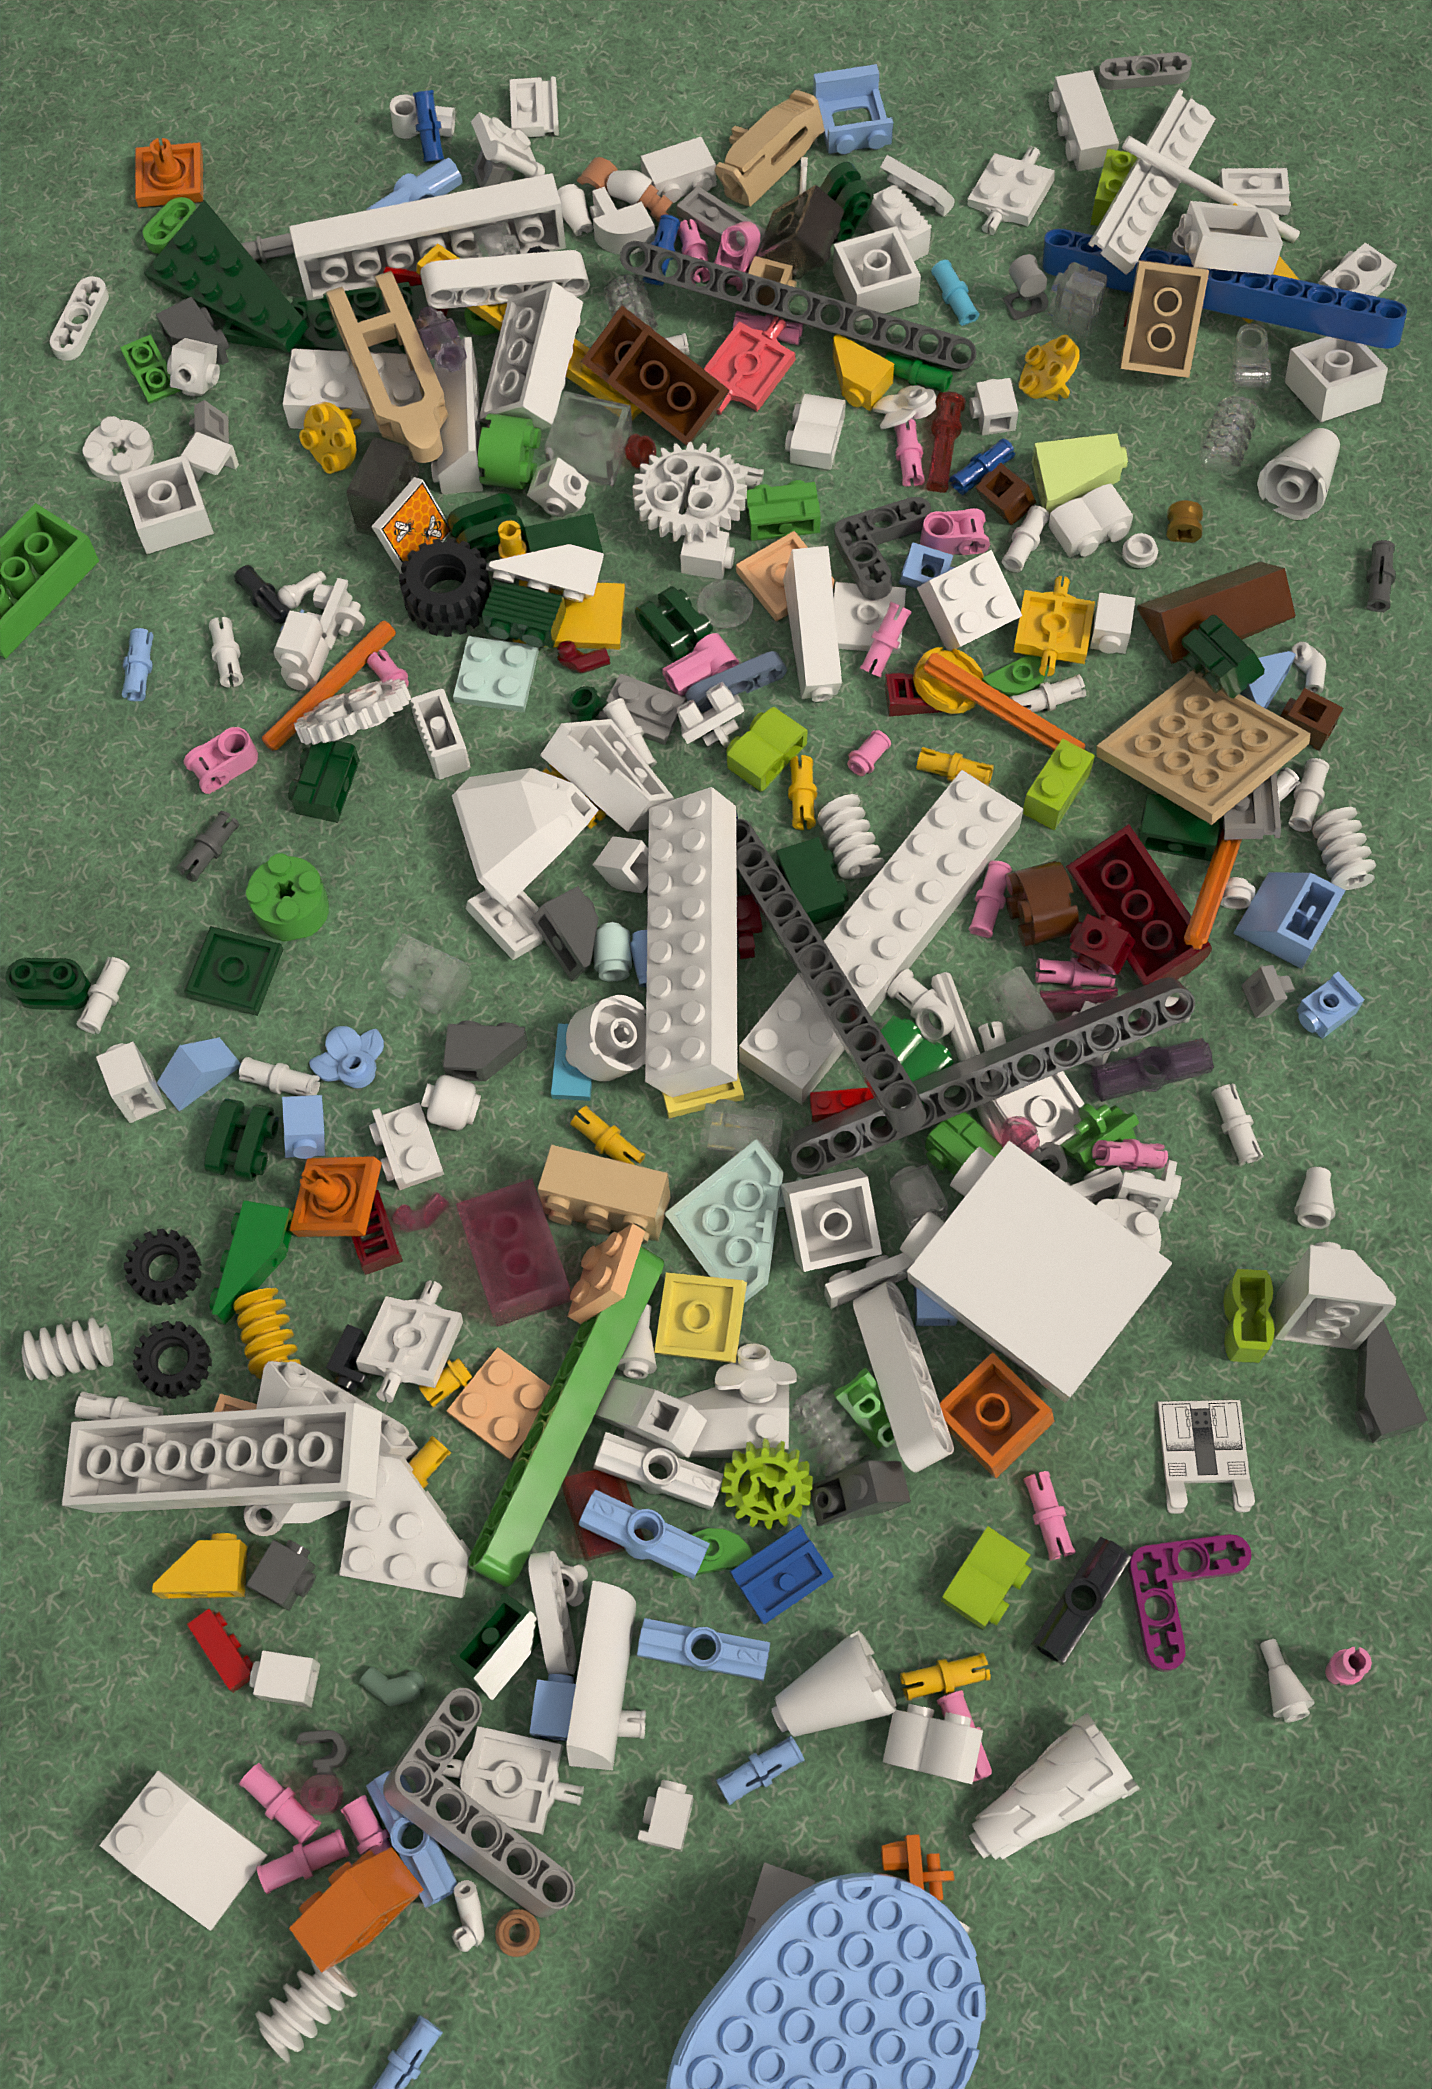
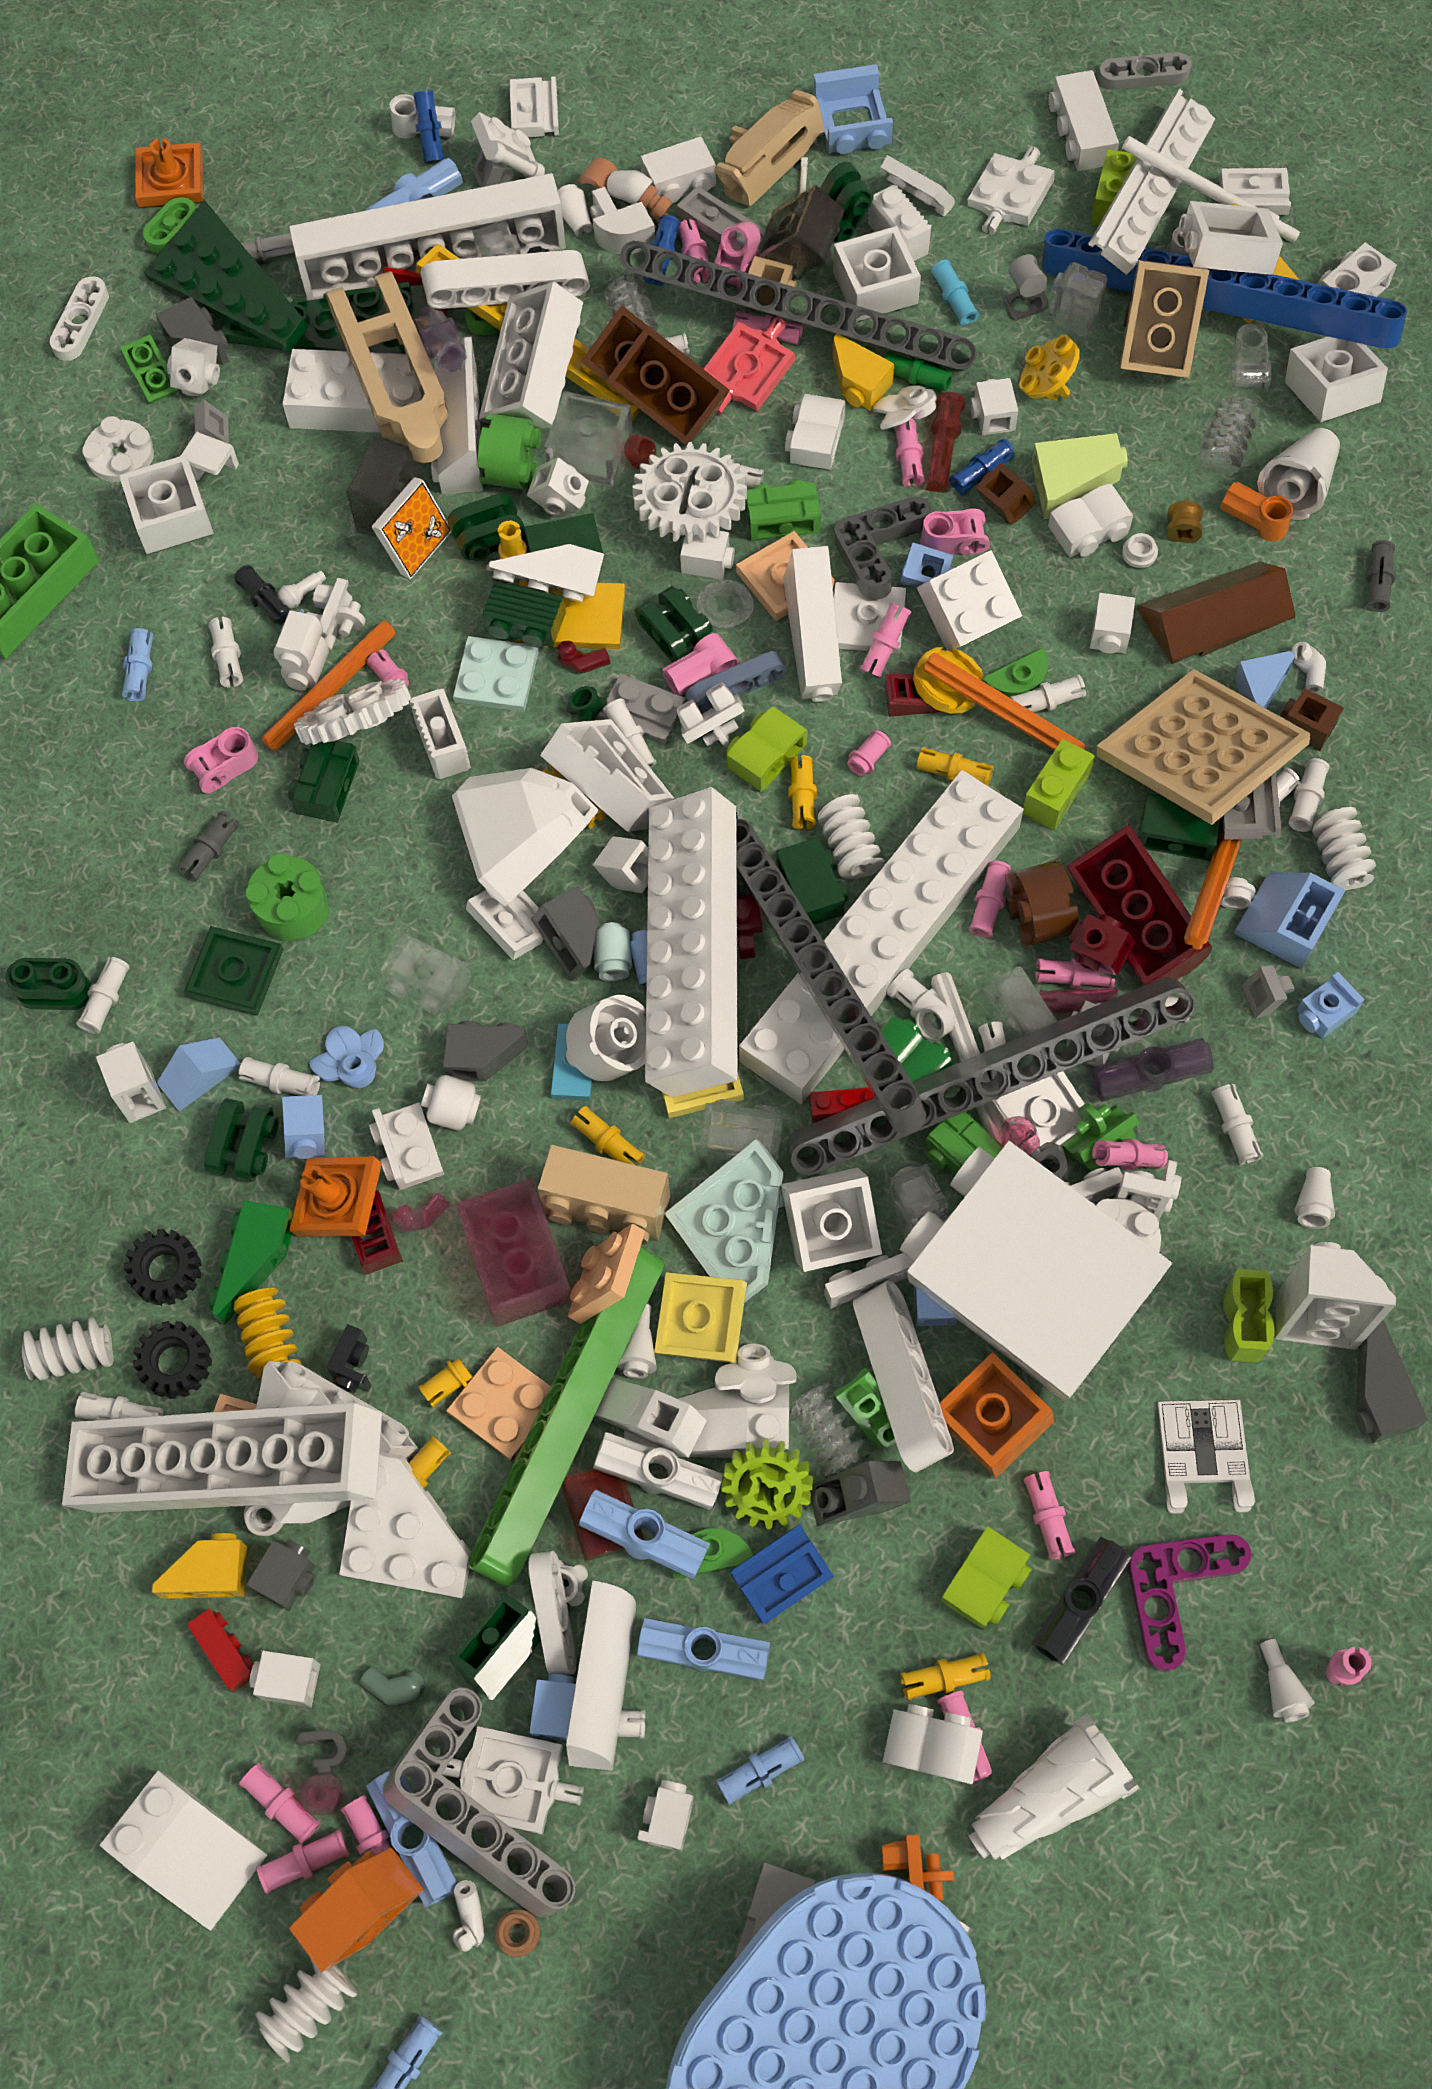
yellow plate [299,401,361,474] -> none
white plate [356,1280,463,1403] -> none
black tyre [399,538,492,637] -> none
white cone [772,1631,897,1737] -> none
white pin [1002,505,1050,572] -> none
yellow plate [1013,576,1095,676] -> none
dark green brick [1181,614,1265,699] -> none
none -> orange piece [1220,482,1293,541]

